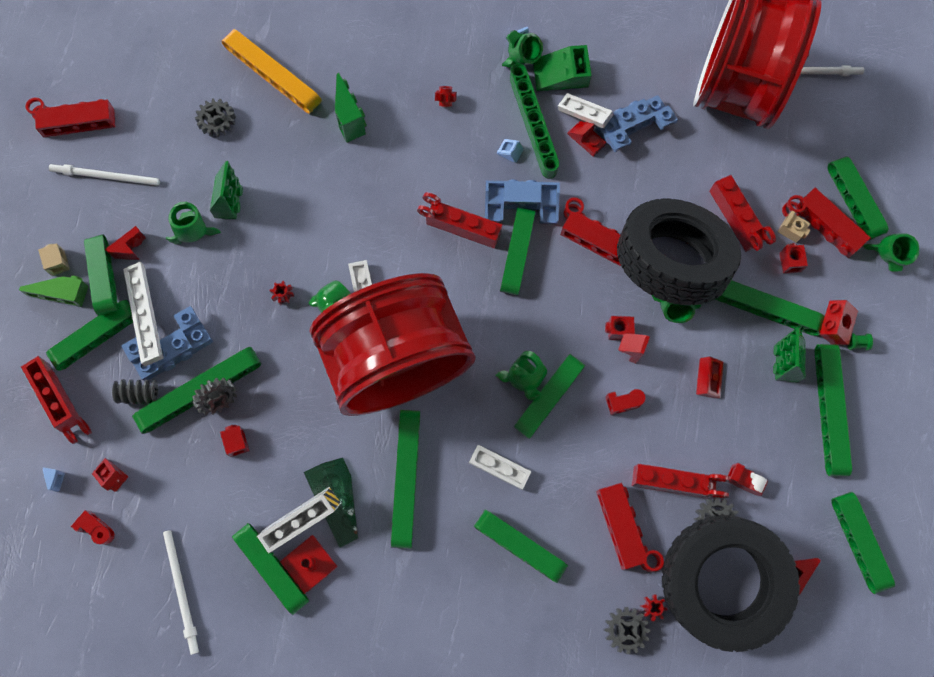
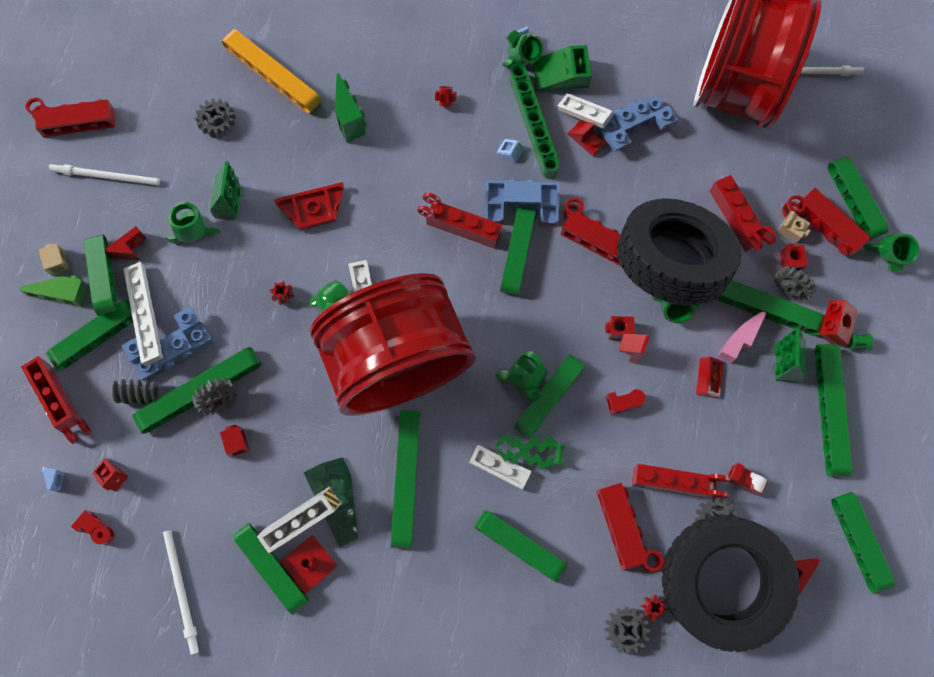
none -> red wing [274,182,344,231]
none -> green piece [495,434,565,470]
none -> bright pink slope [717,312,766,363]
none -> dark grey gear [774,266,816,301]

